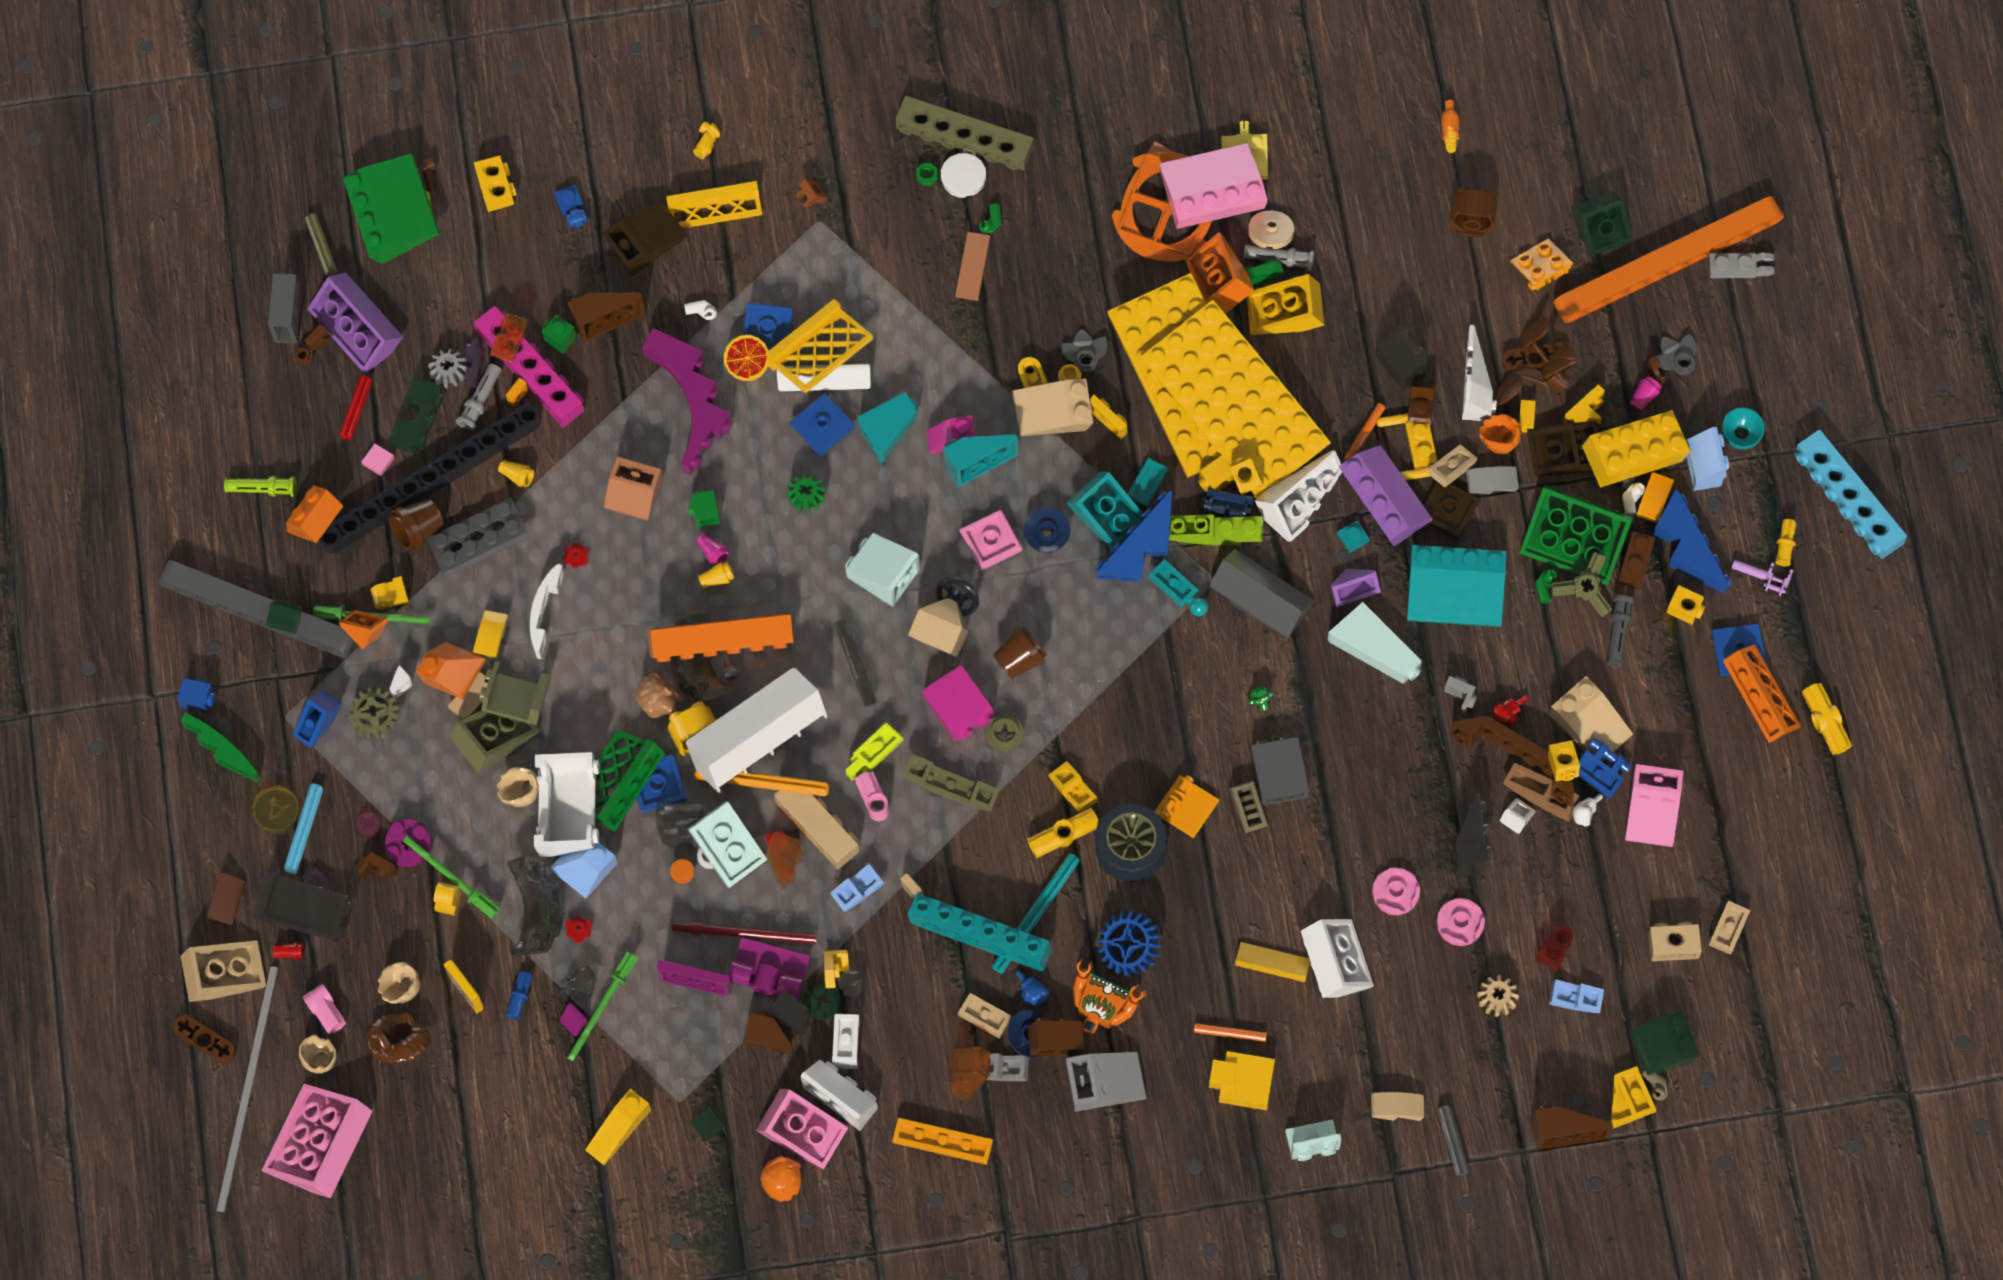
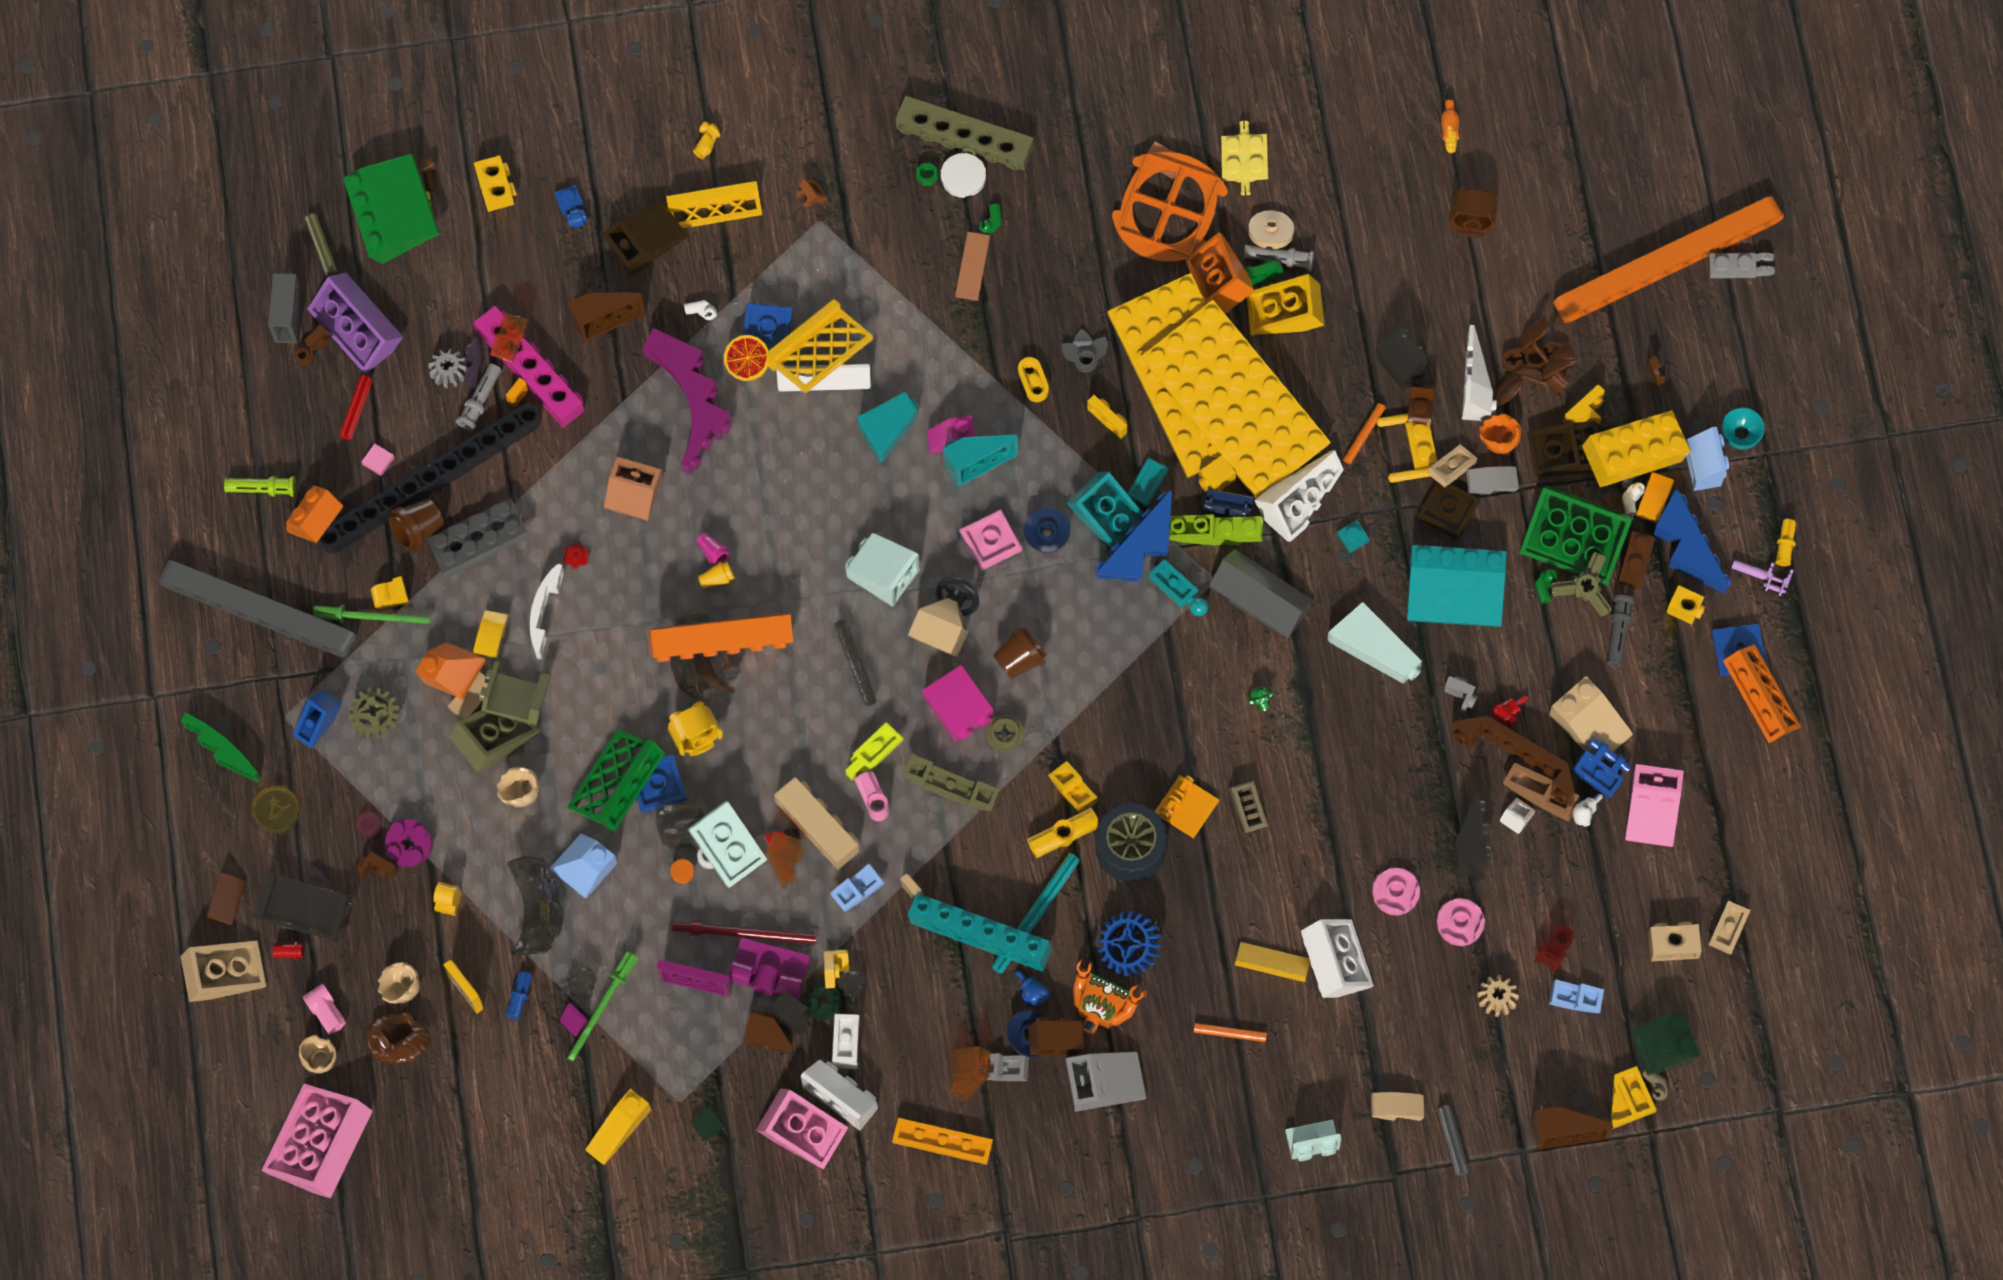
reddish brown beam [173,1015,236,1064] -> none
blue brick [177,678,216,713] -> none
light grey piece [217,966,279,1213] -> none
clear green piece [266,600,303,634] -> none
medium azure axle [284,783,323,874] -> none
orange slope [339,610,388,649] -> none
clear green arch [389,377,444,455] -> none
white slope [389,665,413,699] -> none
bright green piece [402,835,501,919] -> none
yellow cone [498,459,534,487] -> none
white windscreen [534,752,600,857] -> none
green brick [542,315,577,355] -> none
red plant [565,916,592,943] -> none
medium nougat animal [635,672,684,719] -> none
white piece [686,668,827,793] -> none
green brick [687,489,720,528] -> none
light orange axle [695,771,829,796] -> none
orange hair [760,1156,802,1202] -> none
green gear [786,473,826,514] -> none
blue plate [789,393,855,457] -> none
tan plate [958,993,1012,1039] -> none
tan slope [1012,379,1093,436] -> none
yellow plate [1058,364,1081,381] -> none
bright pink slope [1159,143,1267,229] -> none
yellow piece [1209,1051,1275,1111] -> none
yellow brick [1229,456,1263,494] -> none
dark grey brick [1251,736,1309,806] -> none
medium lavender slope [1331,569,1381,607] -> none
medium lavender slope [1338,445,1433,547] -> none
light orange hinge [1510,238,1573,291] -> none
yellow piece [1519,400,1536,433] -> none
yellow brick [1548,740,1580,781] -> none
clear green slope [1571,191,1633,256] -> none
dark pink cone [1629,376,1662,412] -> none
dark grey plate [1656,334,1698,375] -> none
medium azure brick [1795,429,1907,559] -> none
yellow piece [1802,683,1852,755] -> none

